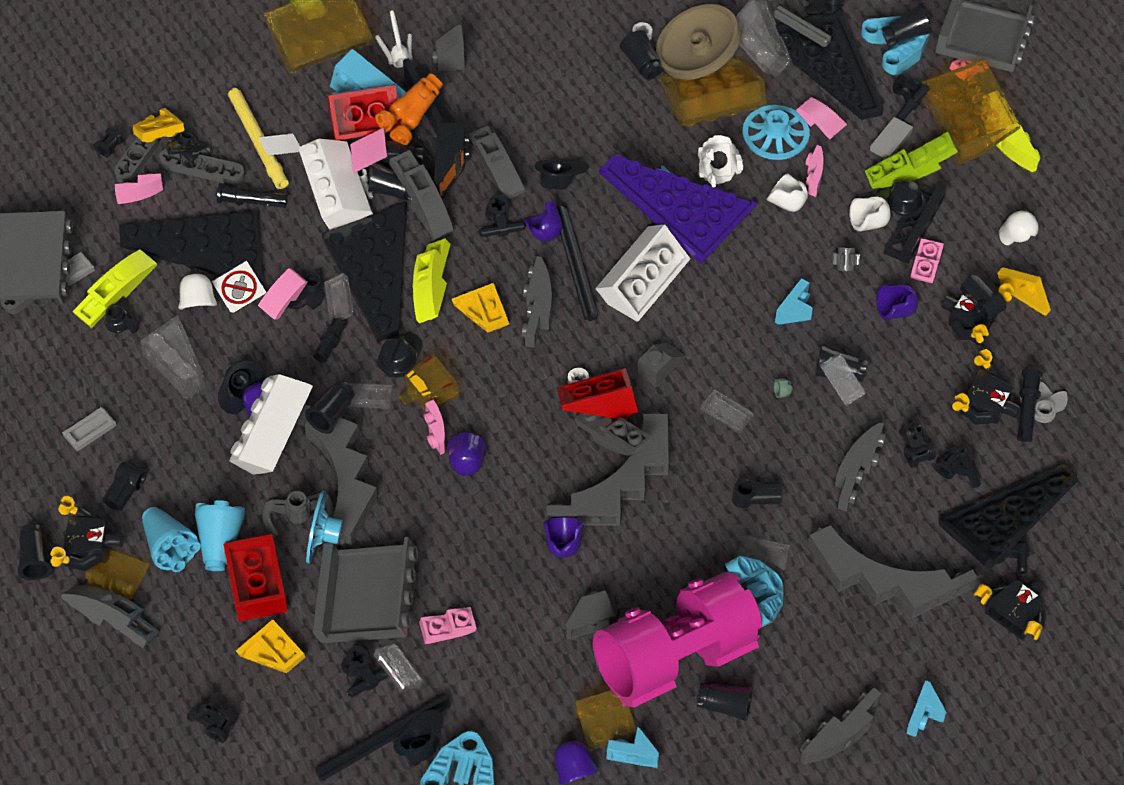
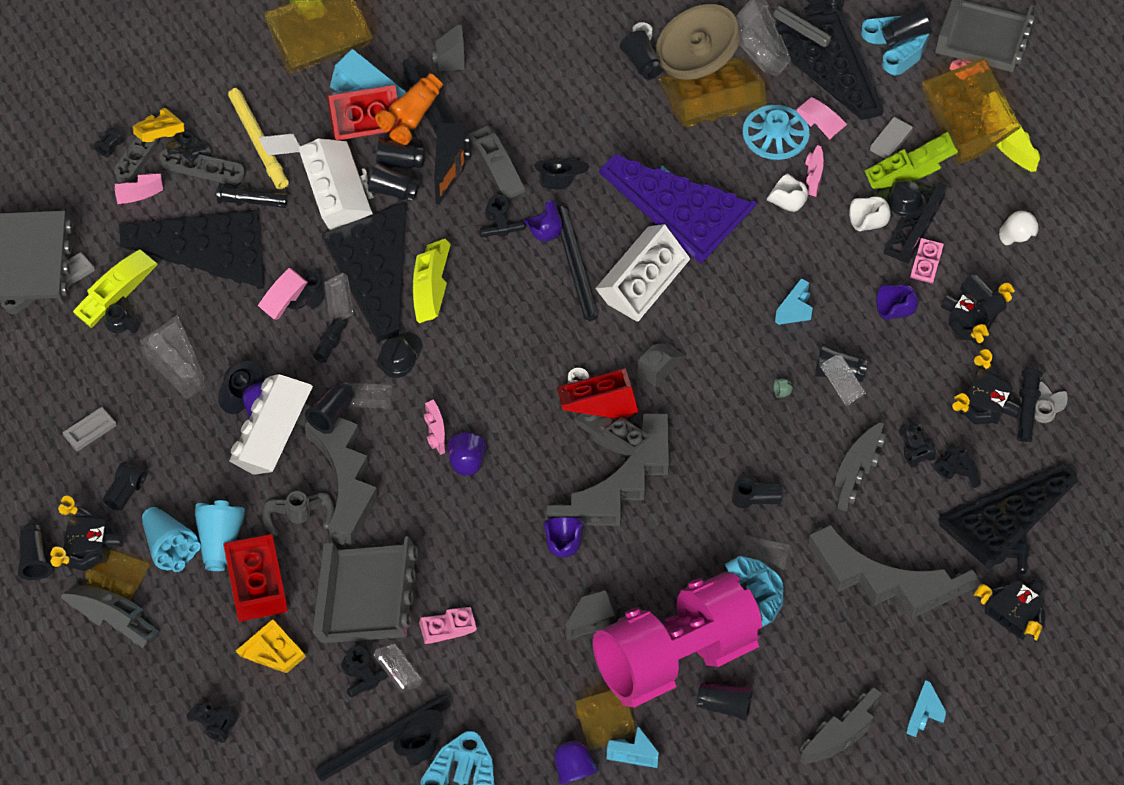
white hair [178,274,217,310] -> none
sticker [212,261,266,313] -> none
medium azure wheel [306,490,343,564] -> none
bright pink sticker [351,128,387,173] -> none
white plant [375,10,413,68] -> none
dark grey slope [389,150,454,241] -> none
clear yellow torso [398,353,459,410] -> none
yellow wing [452,283,509,333] -> none
dark grey slope [522,256,552,347] -> none
white piece [698,135,743,187] -> none
clear tile [701,389,754,434] -> none
dark grey gear [832,247,860,271] -> none
black piece [892,75,930,121] -> none
yellow wing [997,267,1051,316] -> none

